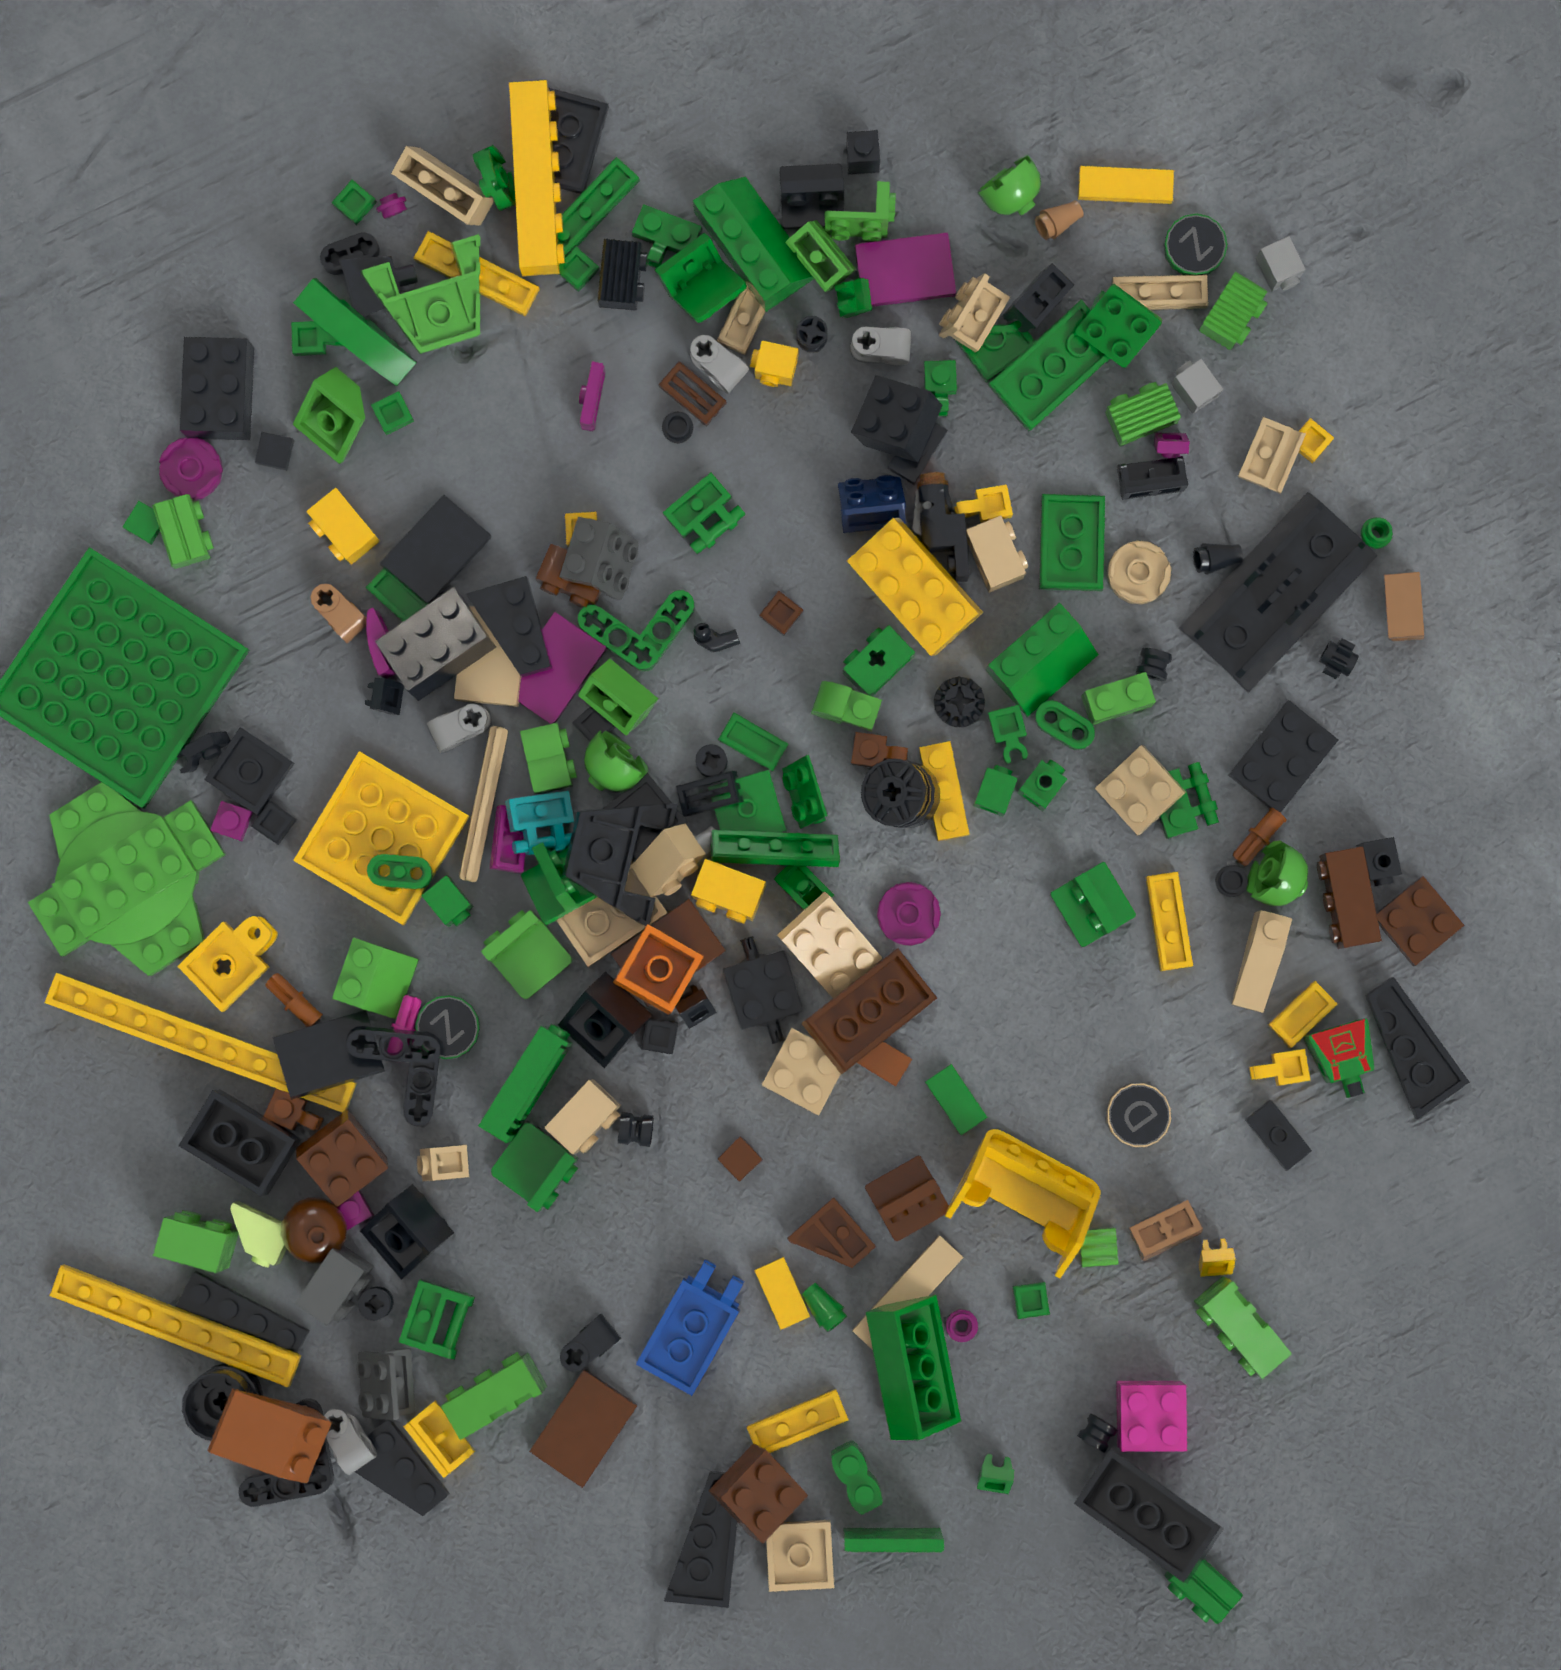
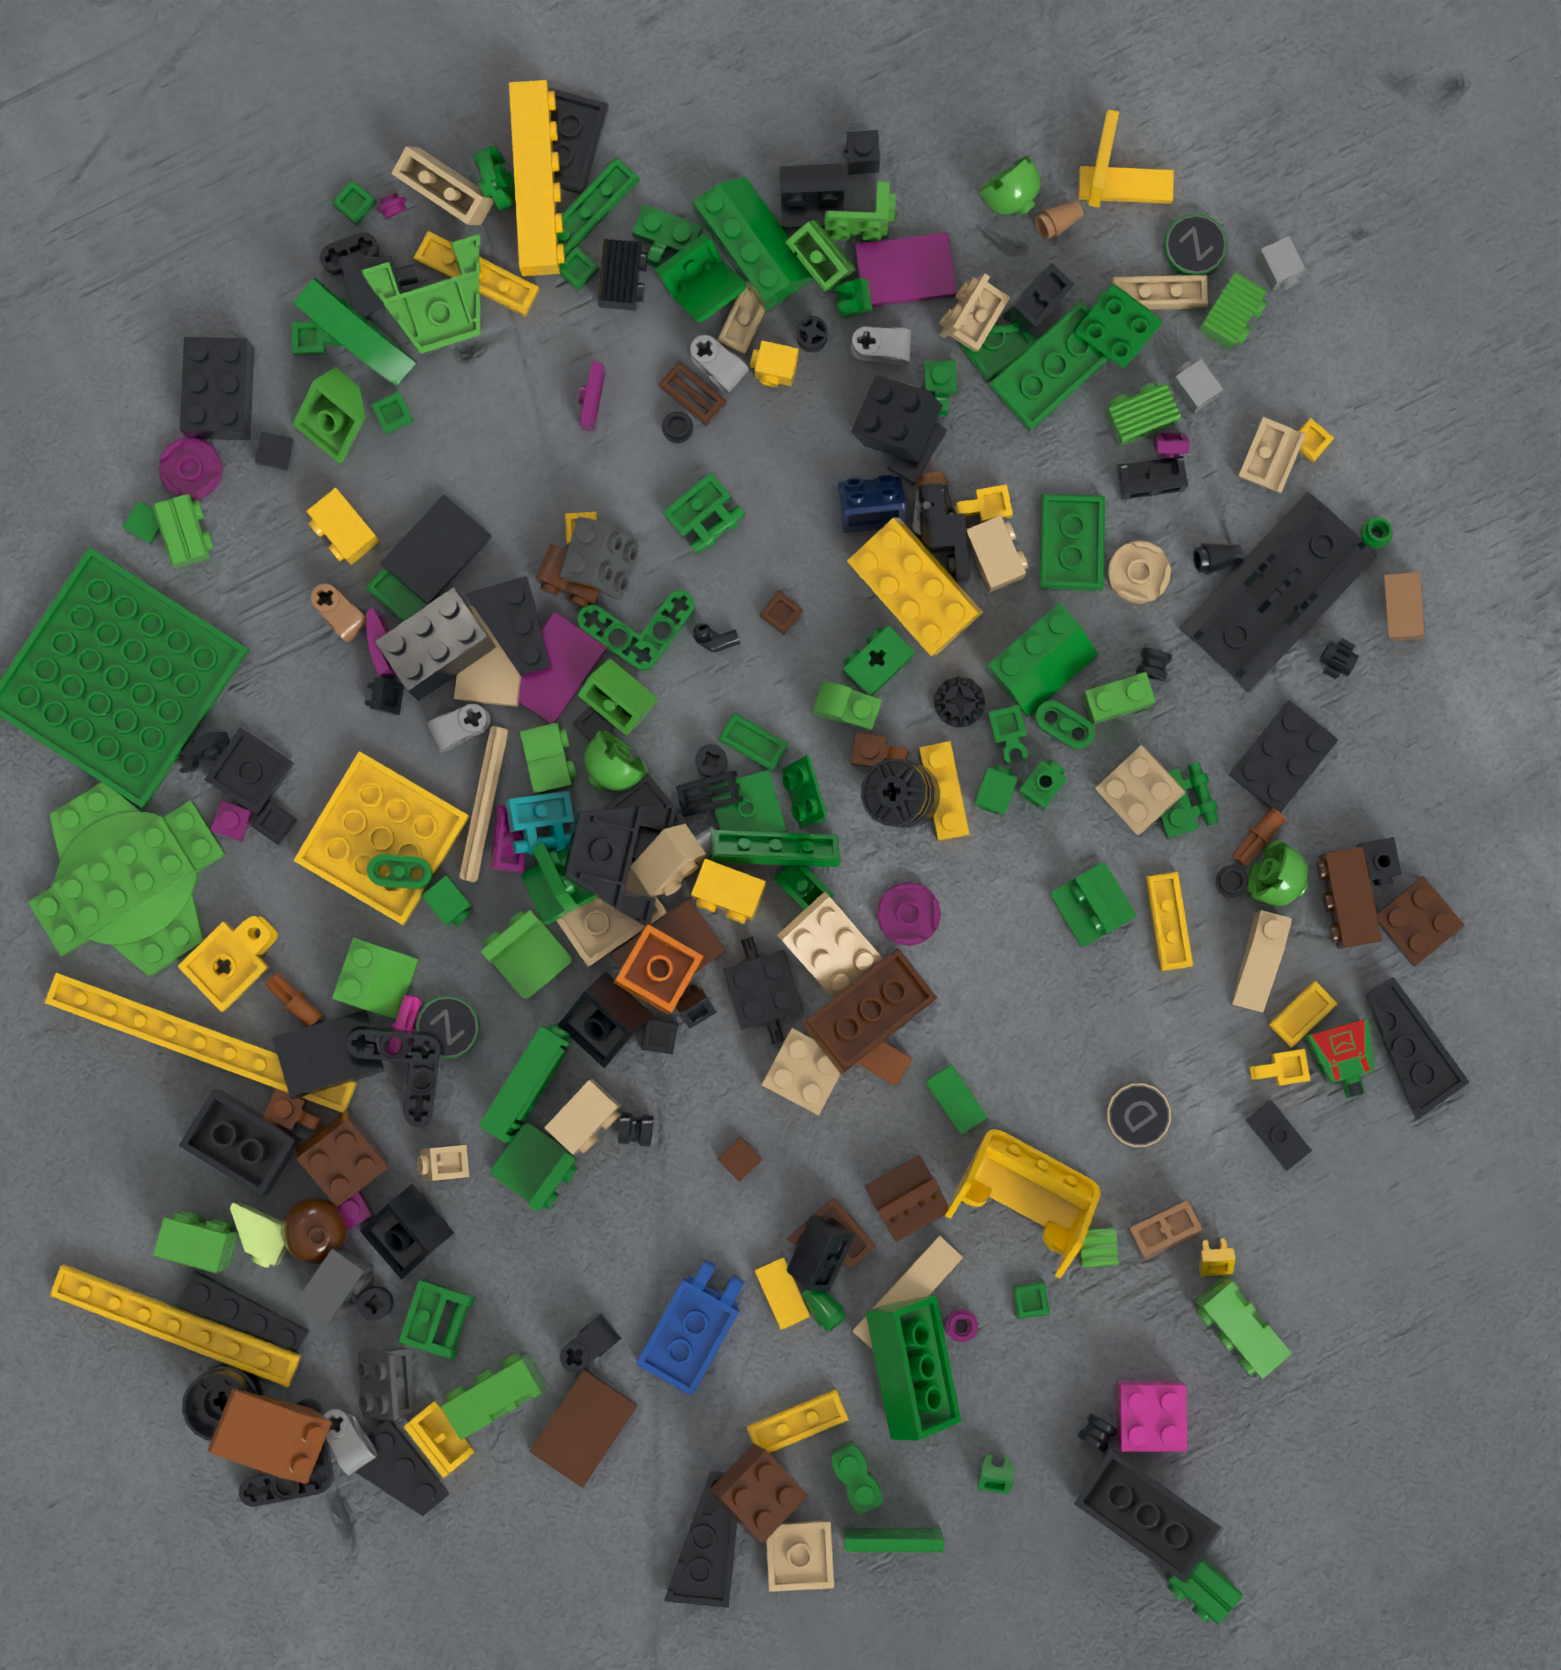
none -> black hinge [786,1215,855,1291]
none -> yellow tile [1088,110,1119,208]

